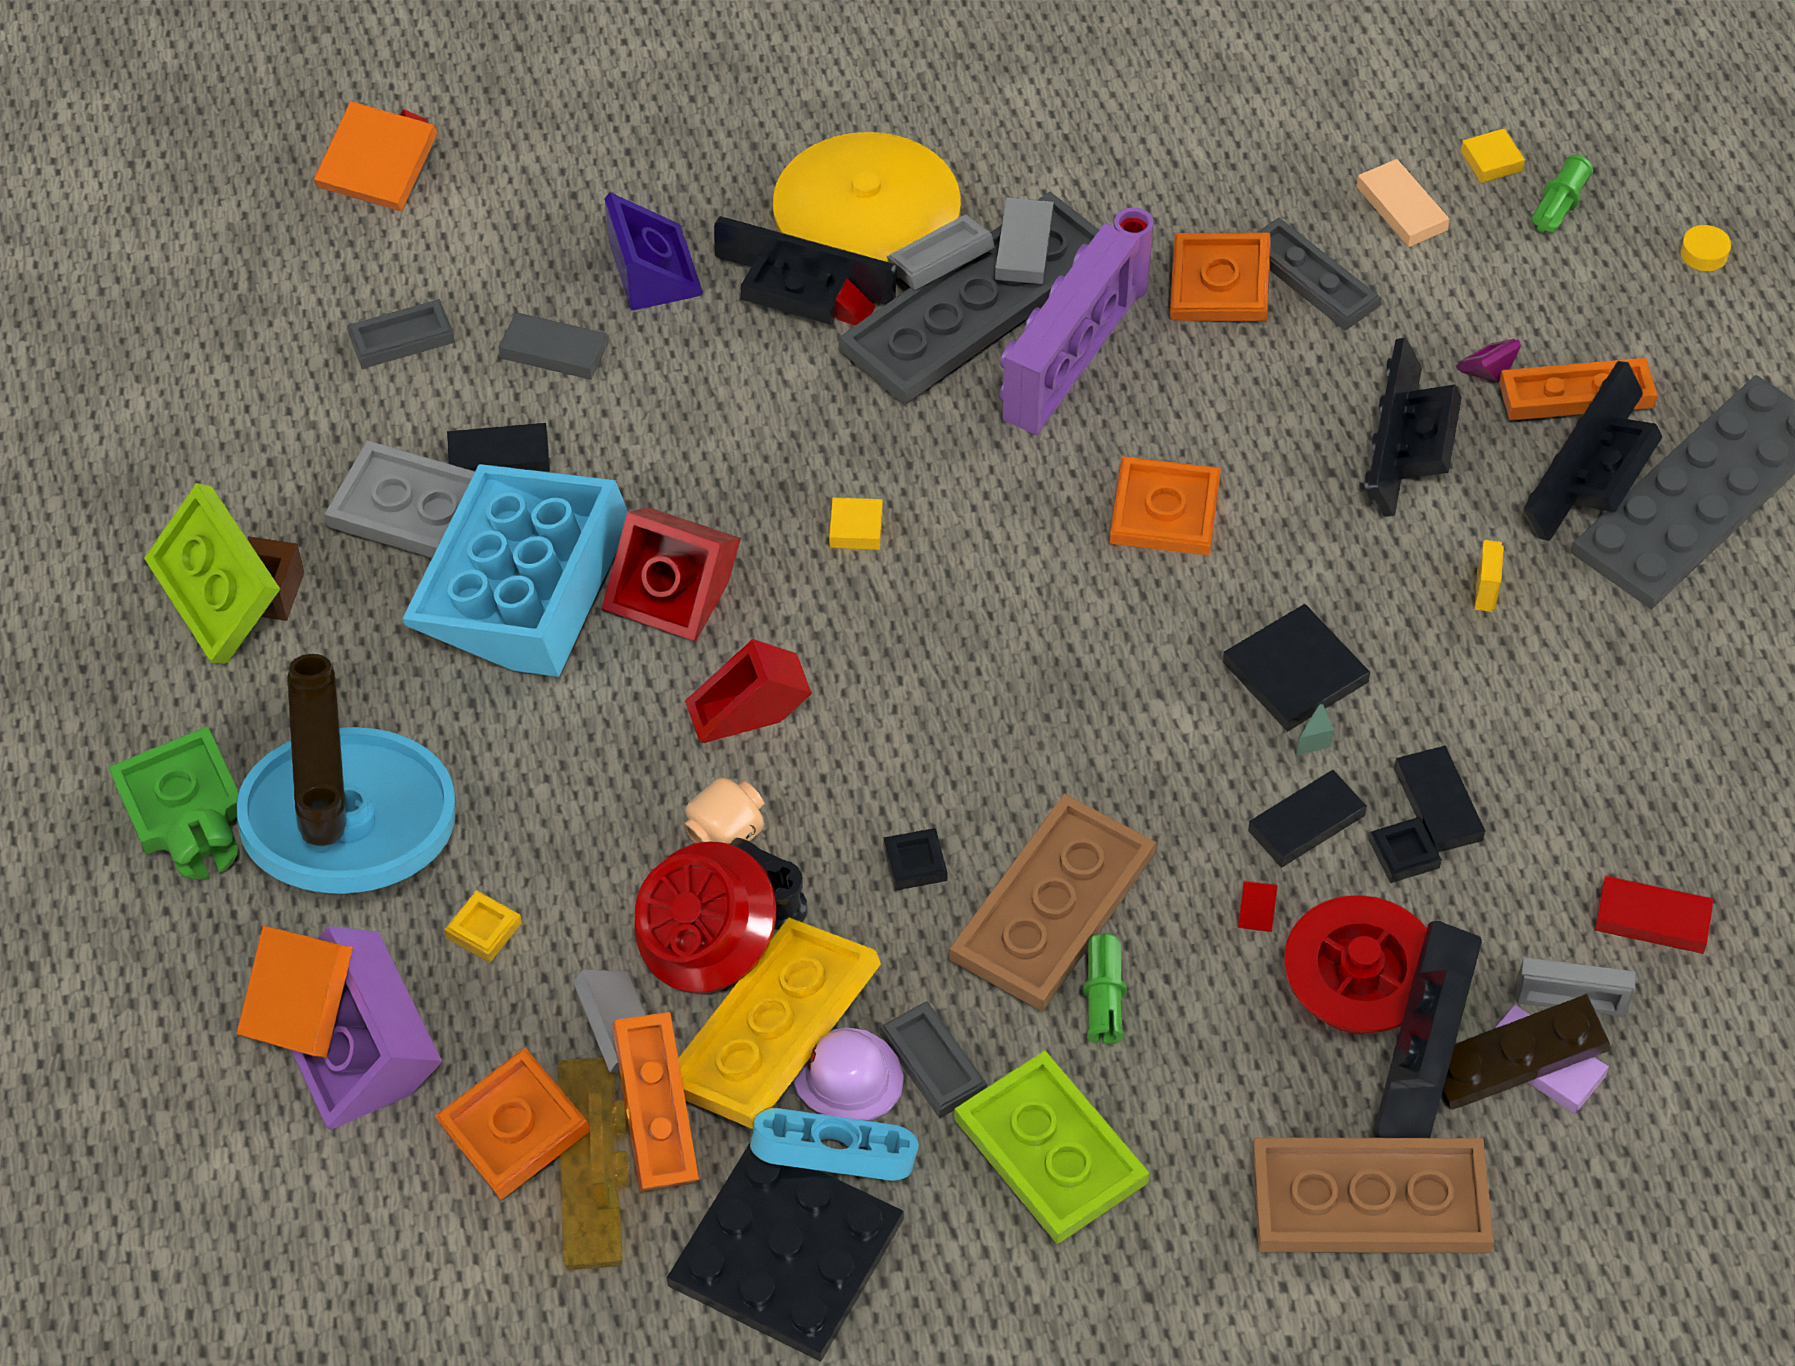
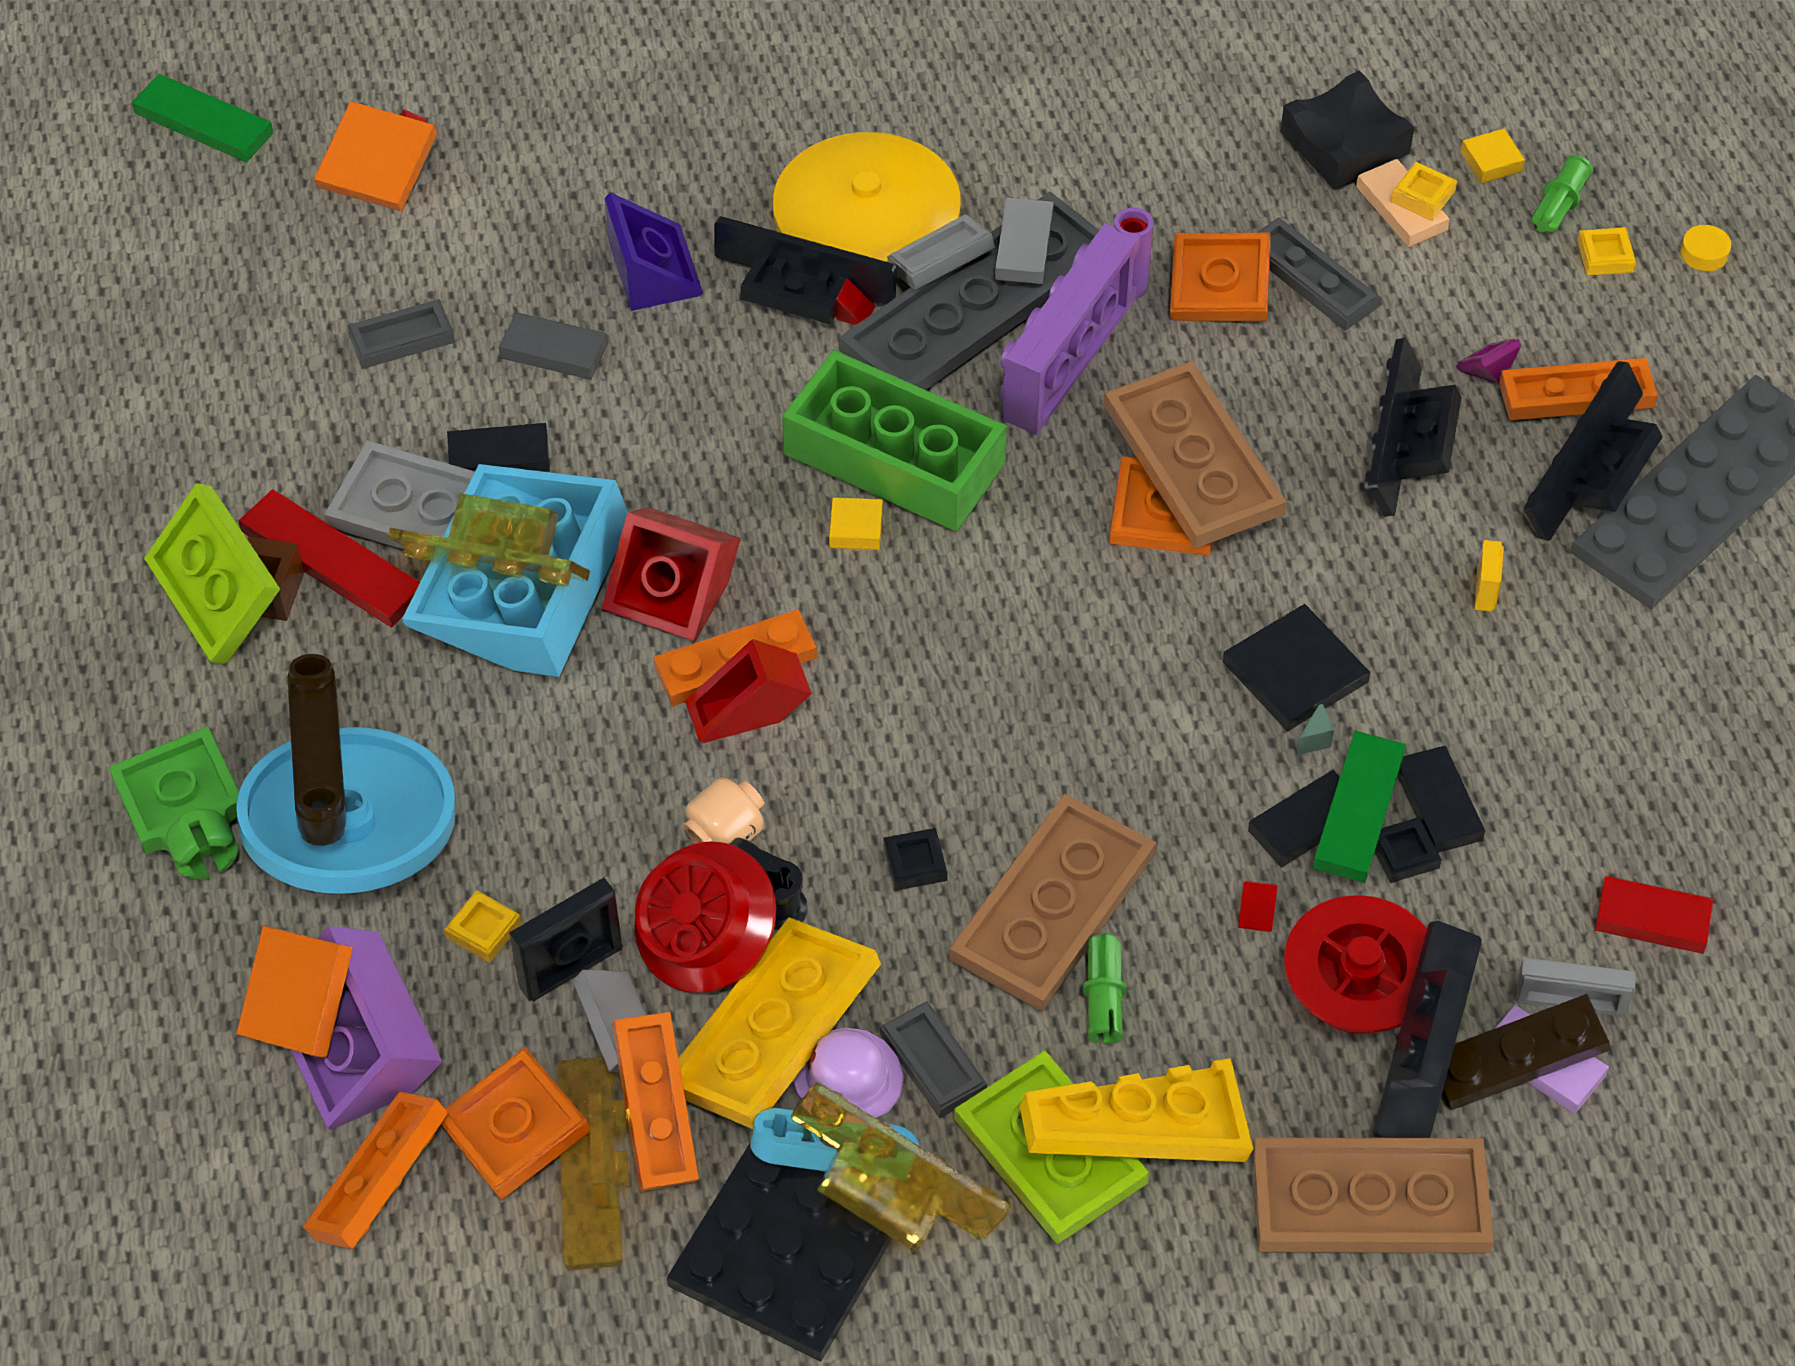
none -> green tile [132,74,273,163]
none -> red tile [238,489,420,628]
none -> orange plate [303,1092,448,1250]
none -> clear yellow bracket [387,493,590,586]
none -> black tile [509,877,623,1002]
none -> orange plate [653,609,817,706]
none -> bright green brick [782,350,1007,532]
none -> clear yellow bracket [791,1082,1011,1252]
none -> yellow wing [1020,1058,1253,1162]
none -> medium nougat plate [1104,361,1287,548]
none -> black brick [1280,70,1414,189]
none -> green tile [1313,730,1406,883]
none -> yellow tile [1391,162,1457,221]
none -> yellow tile [1577,227,1636,276]

